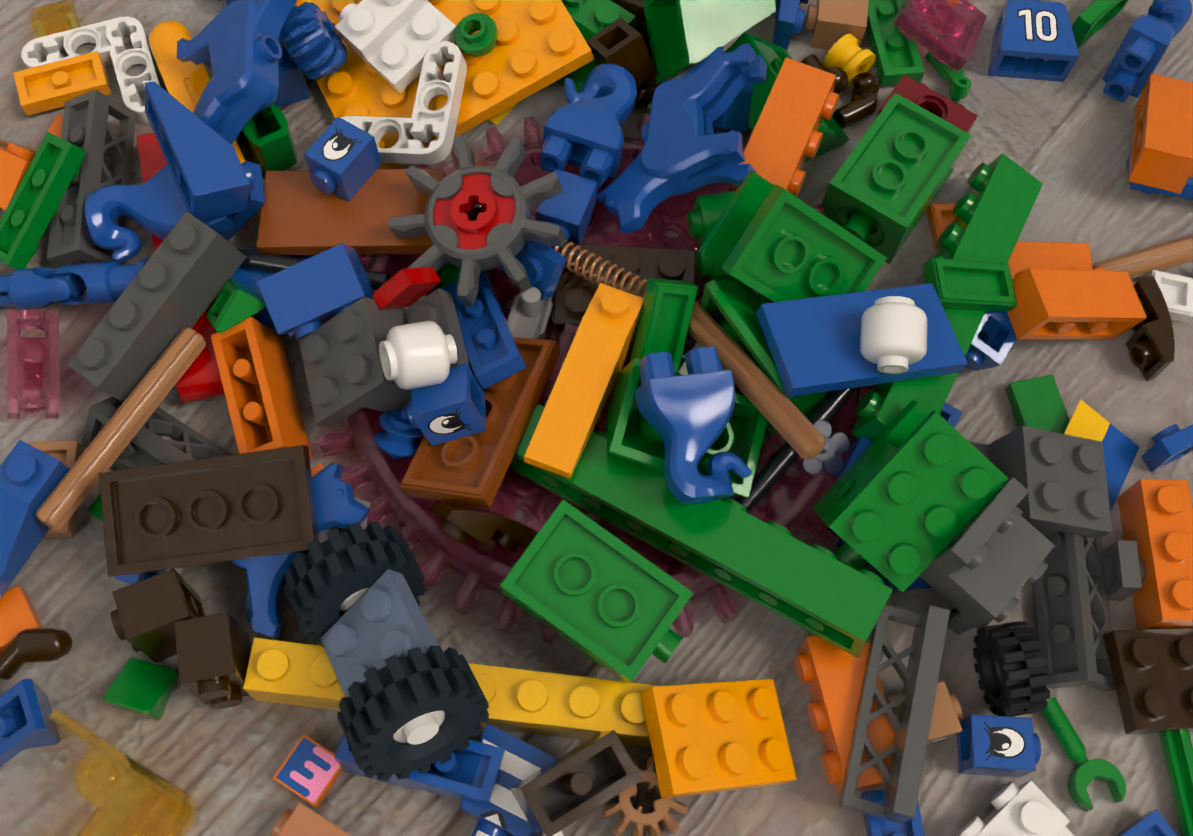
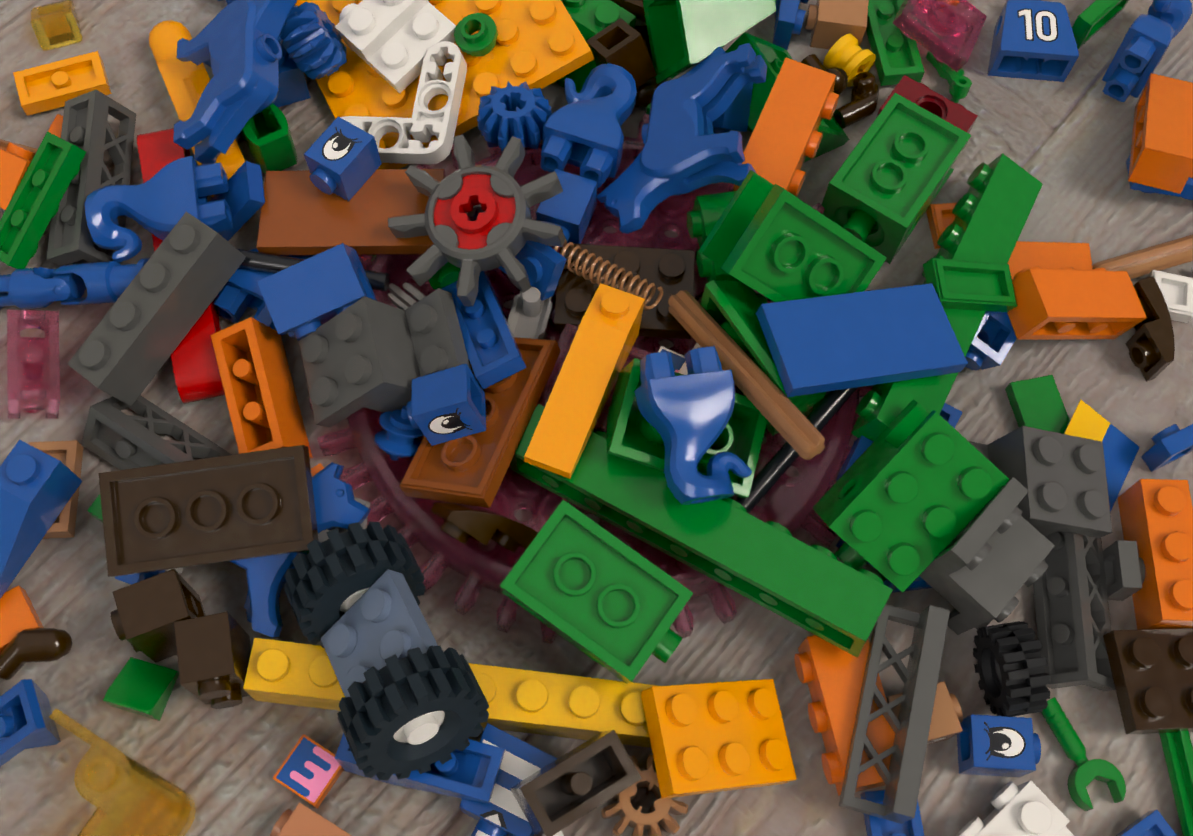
white beam [21,16,162,125] -> none
medium nougat axle [35,327,206,531] -> none
blue slope [145,81,254,221] -> none
green slope [206,278,266,333] -> none
red tile [373,266,441,310] -> none
white head [379,321,457,390] -> none
green tile [630,277,698,373] -> none
plant [801,421,849,475] -> none
white head [860,296,927,374] -> none
none -> blue gear [477,81,552,151]

